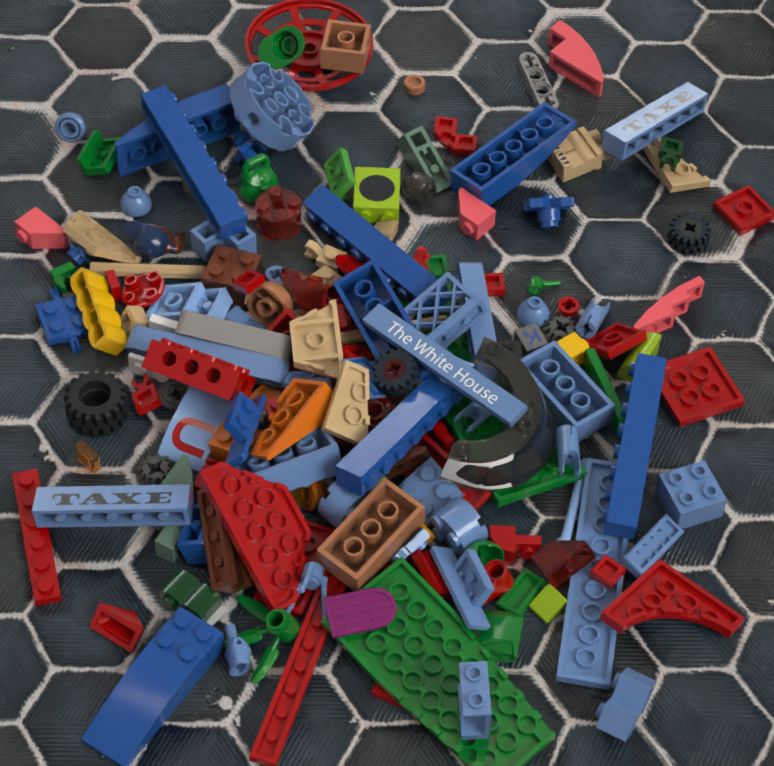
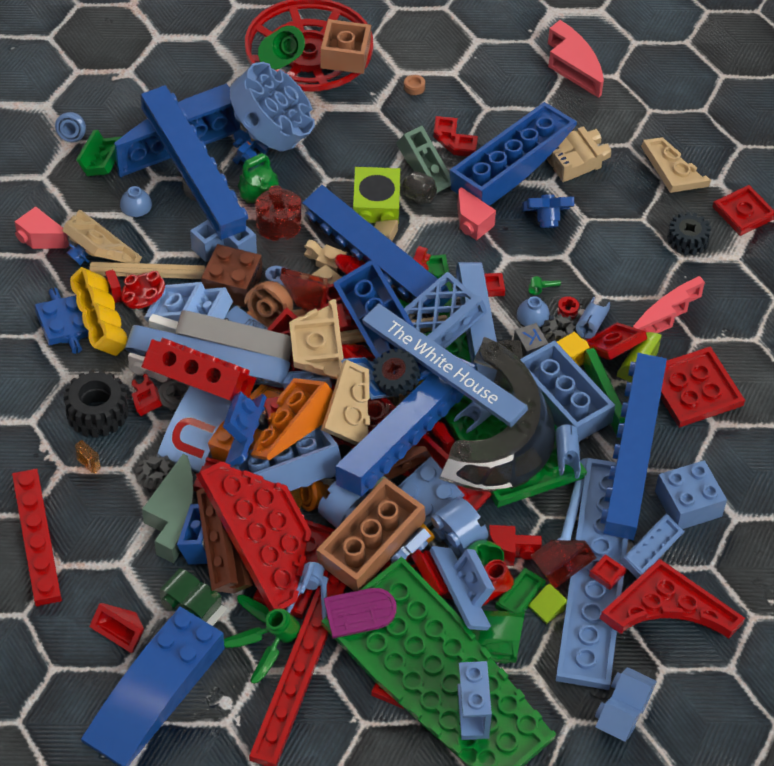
medium blue brick [32,484,194,528] -> none
green tile [50,261,76,293] -> none
dark blue hair [120,221,186,259] -> none
tan slope [120,305,149,339] -> none
medium blue piece [224,624,251,676] -> none
red tile [232,270,266,294] -> none
bright green bracket [323,148,356,204] -> none
light grey beam [518,52,559,110] -> none
medium blue brick [601,82,708,161] -> none
dark green plate [658,136,684,172] -> none

